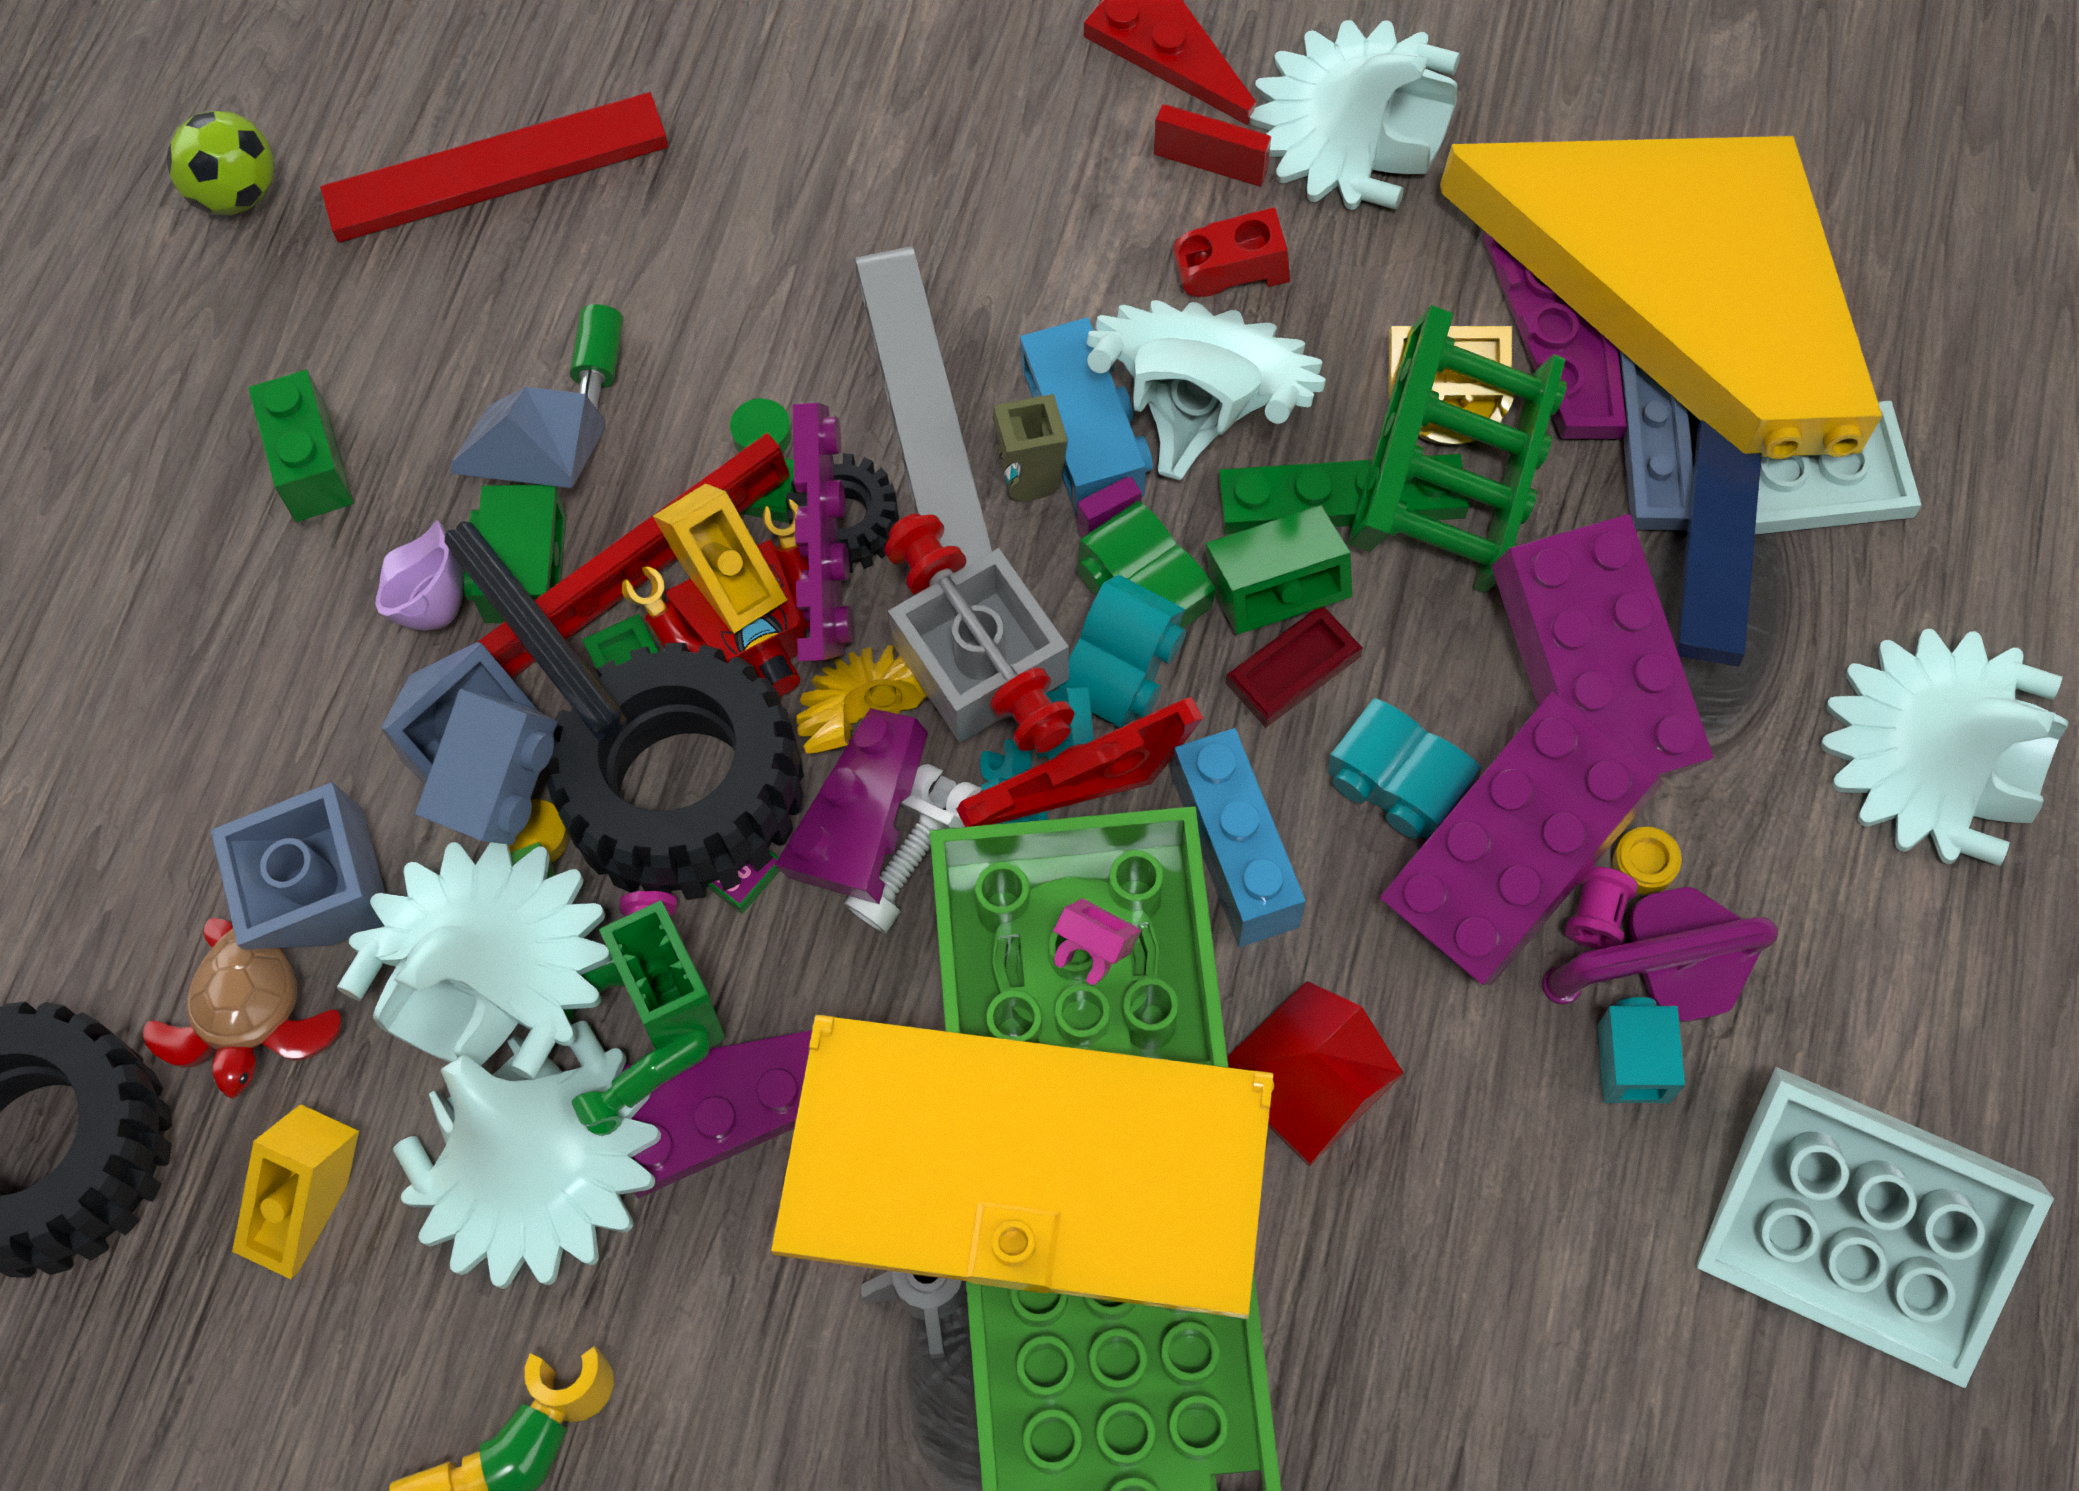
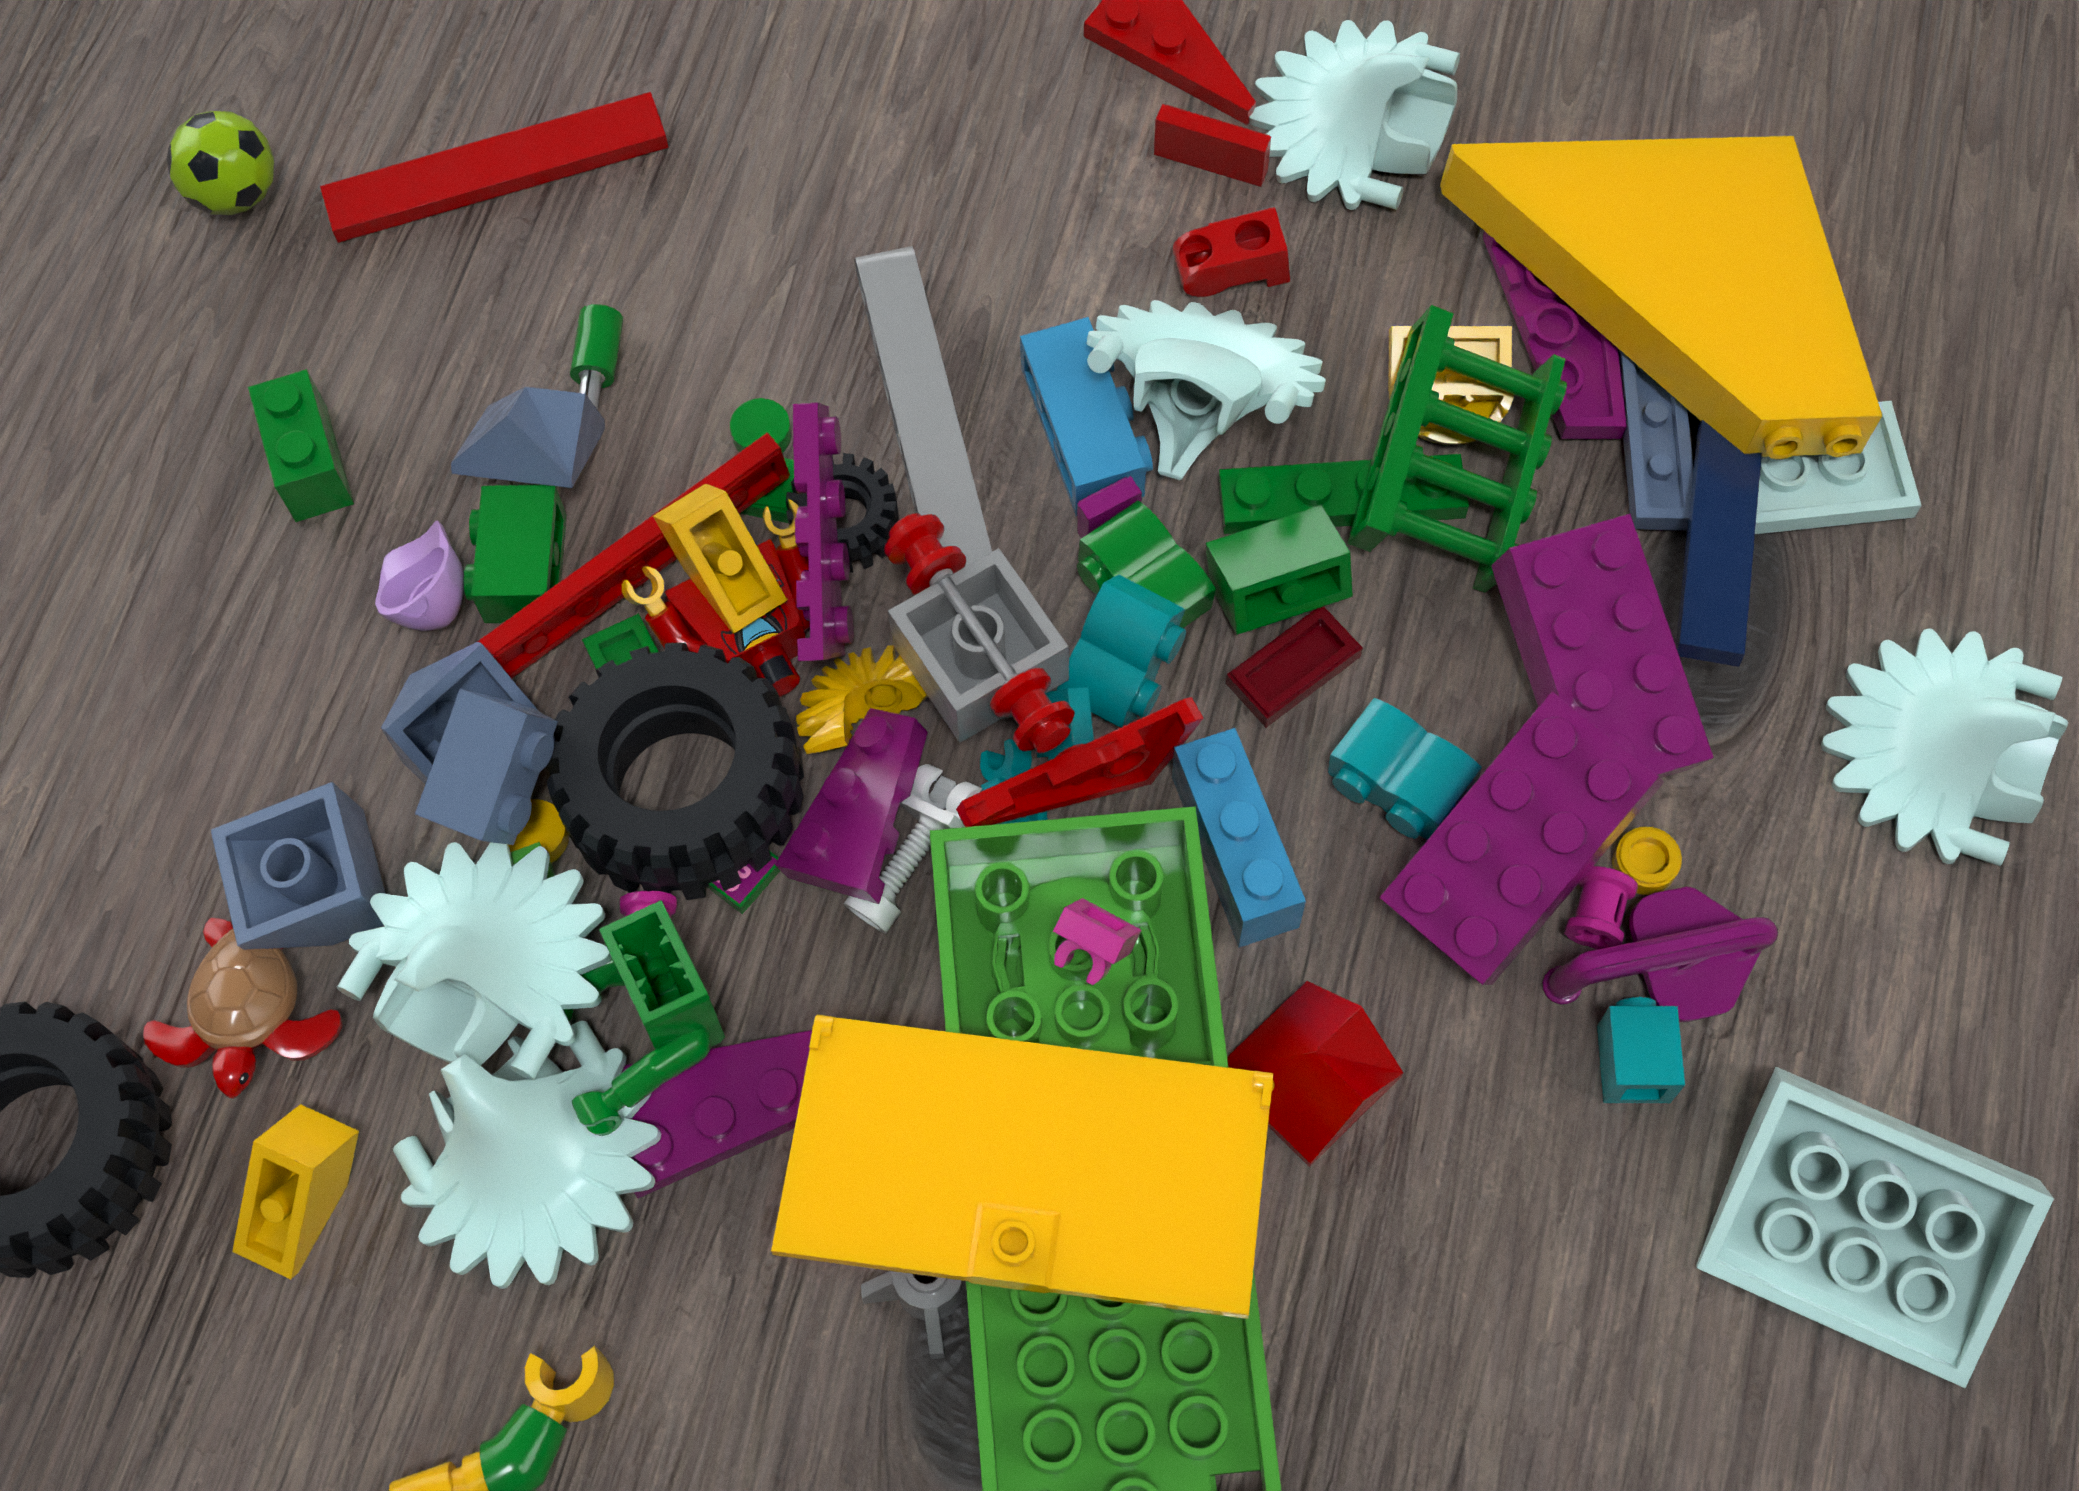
black axle [444,521,627,741] -> none
olive leg [992,394,1068,501] -> none

